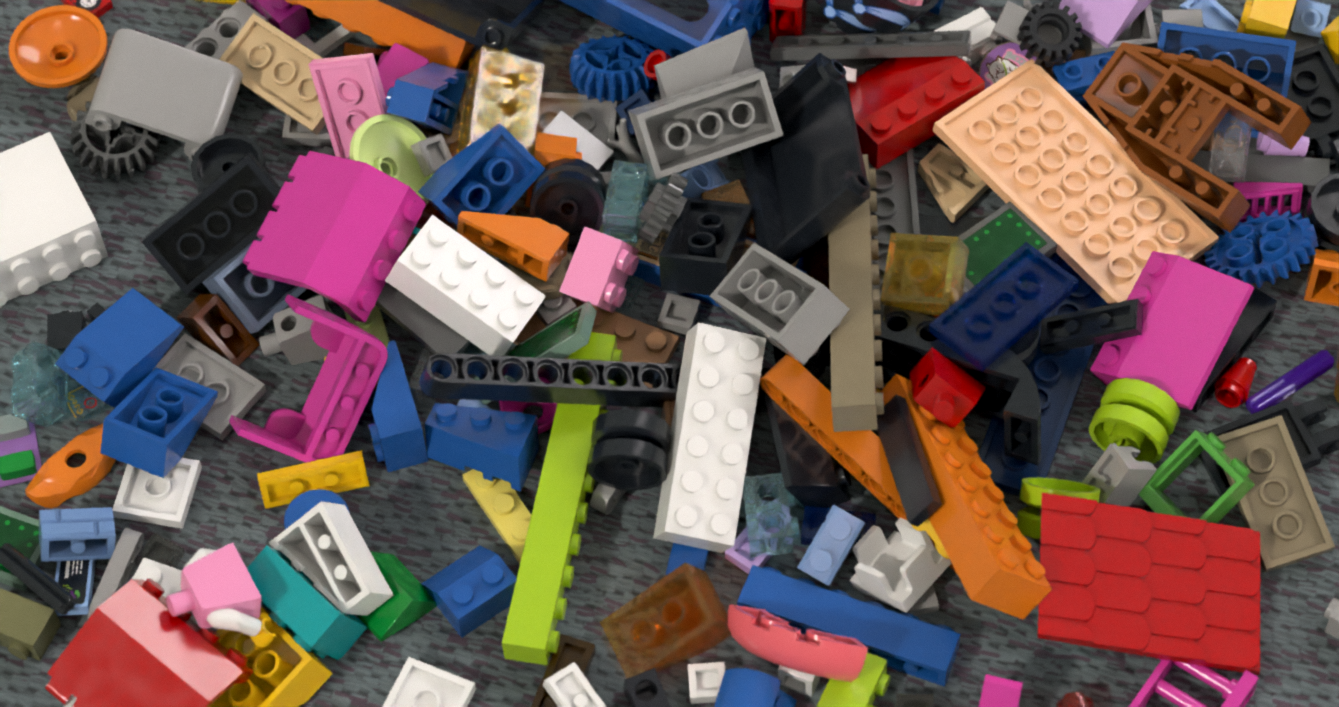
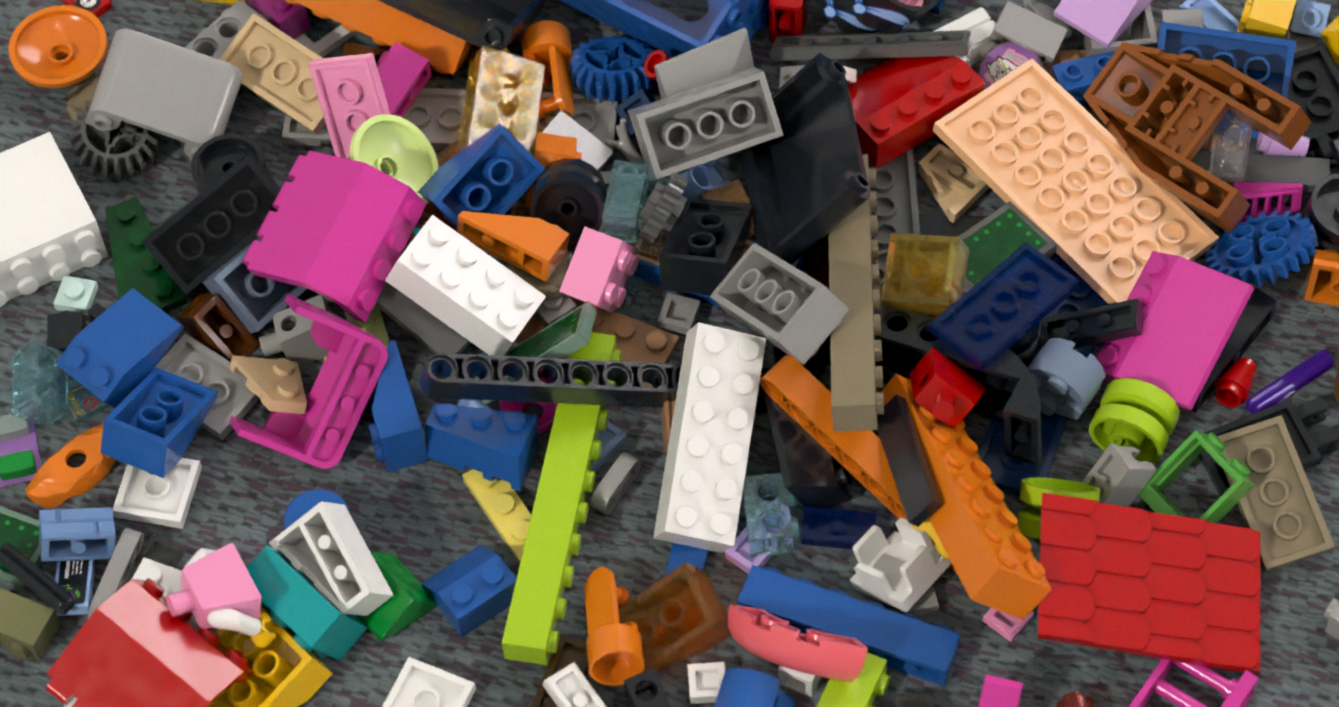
yellow tile [257,450,370,509] -> none
blue wedge [386,62,469,136] -> none
light grey tile [411,133,453,177] -> none
black wheel [588,409,671,491] -> none
medium blue brick [797,504,866,586] -> none
black tyre [1017,1,1082,67] -> none
none -> light aqua plate [53,275,98,315]
none -> dark green wing [105,196,188,312]
none -> tan wing [229,355,307,414]
none -> orange piece [521,20,575,119]
none -> orange piece [584,567,644,686]
none -> bright pink tile [983,608,1035,642]
none -> sand blue brick [1028,338,1106,420]

